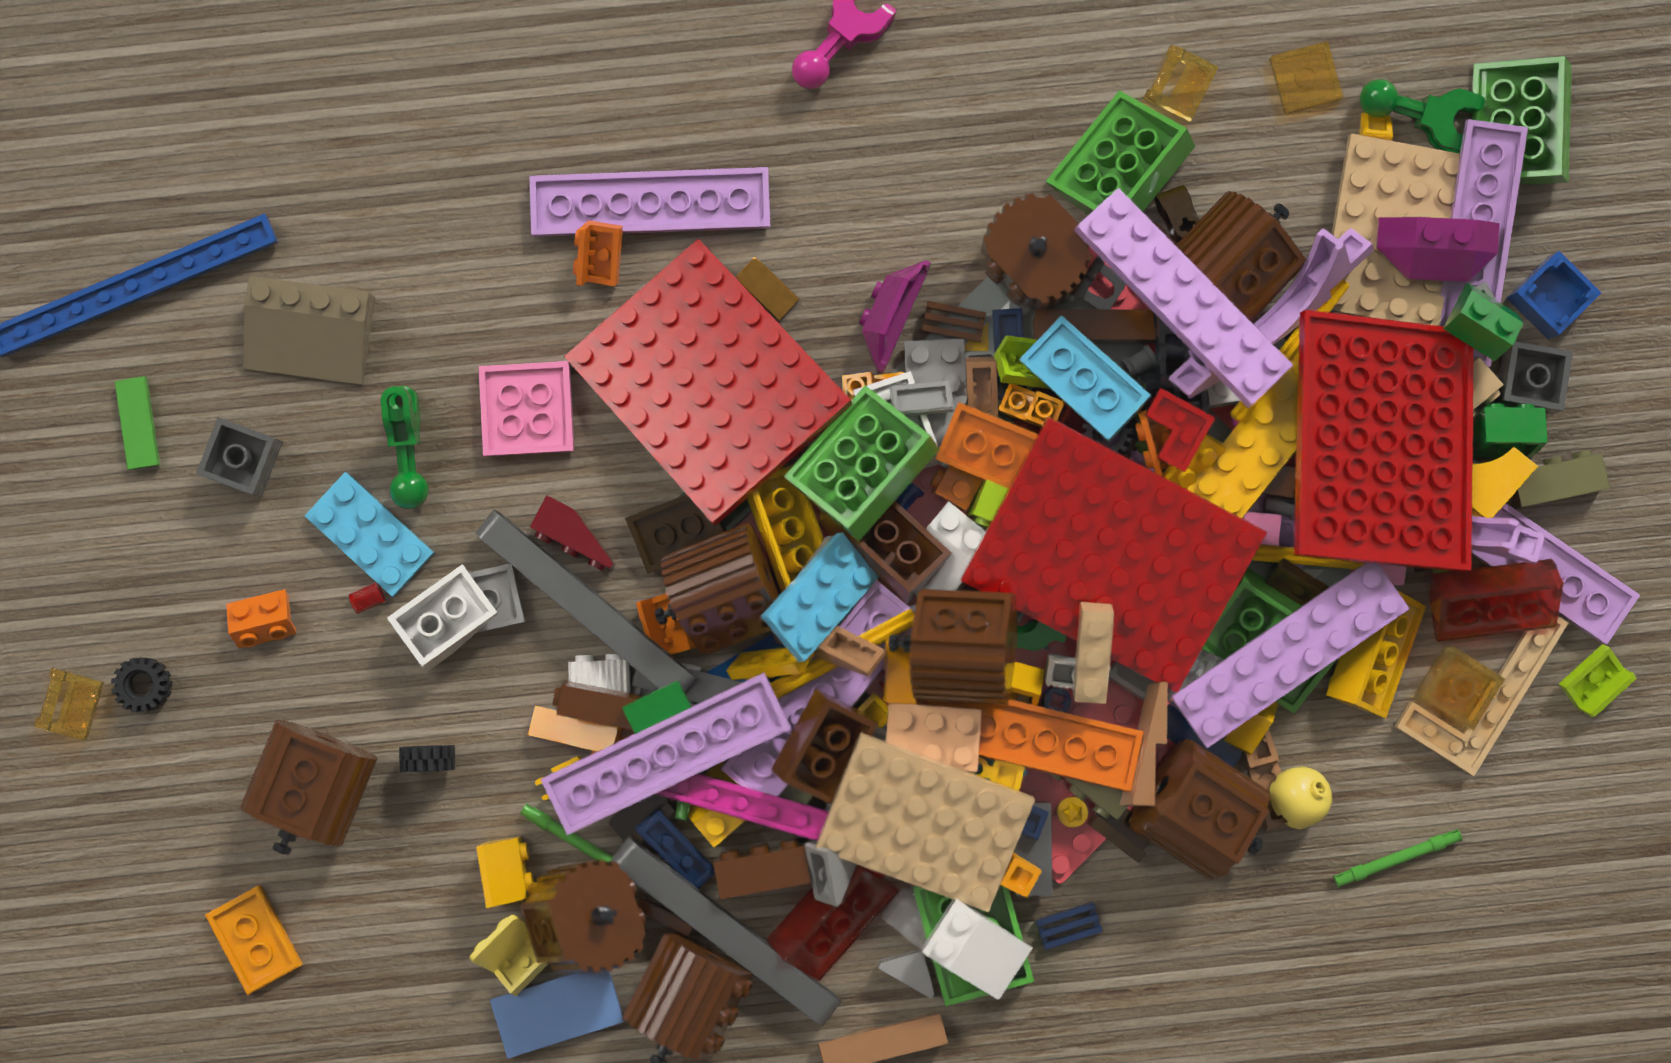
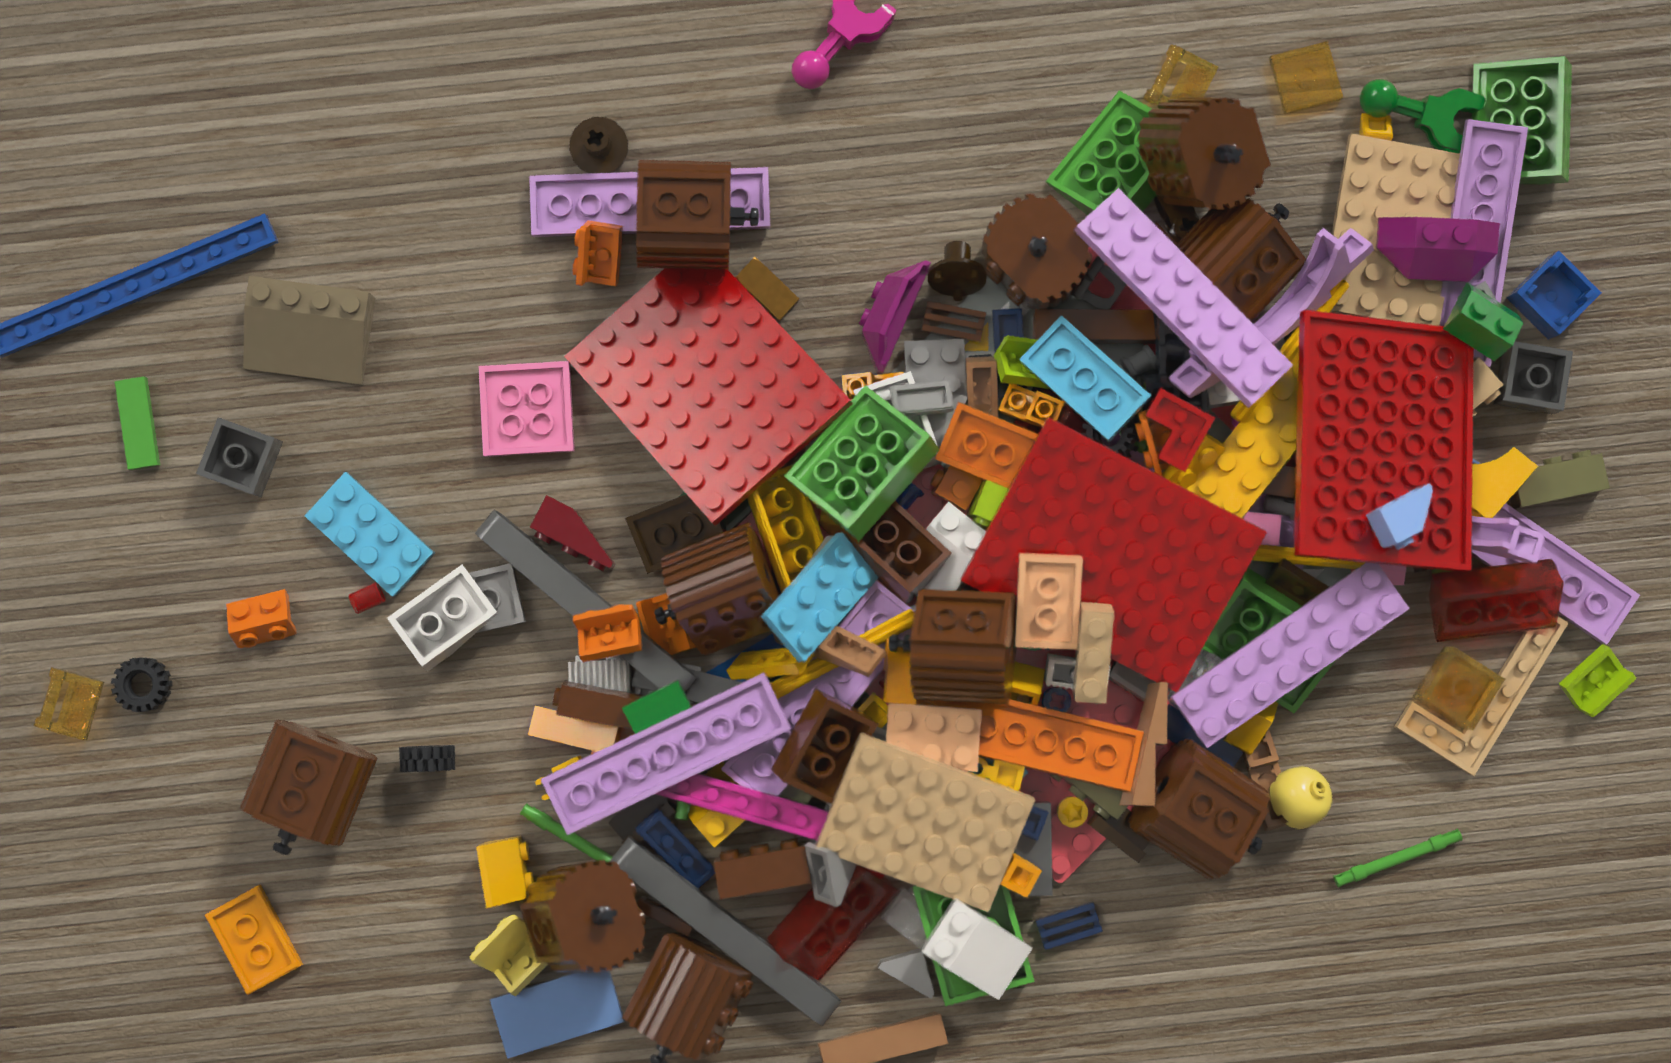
green piece [380,386,429,509] -> none
yellow slope [1326,590,1426,719] -> none
green slope [1473,403,1548,460] -> none
none -> dark brown piece [569,117,628,174]
none -> orange bracket [573,604,642,662]
none -> reddish brown piece [636,160,759,270]
none -> dark brown piece [927,241,987,301]
none -> light nougat plate [1015,553,1082,650]
none -> reddish brown piece [1138,97,1271,210]
none -> light blue slope [1366,484,1433,549]

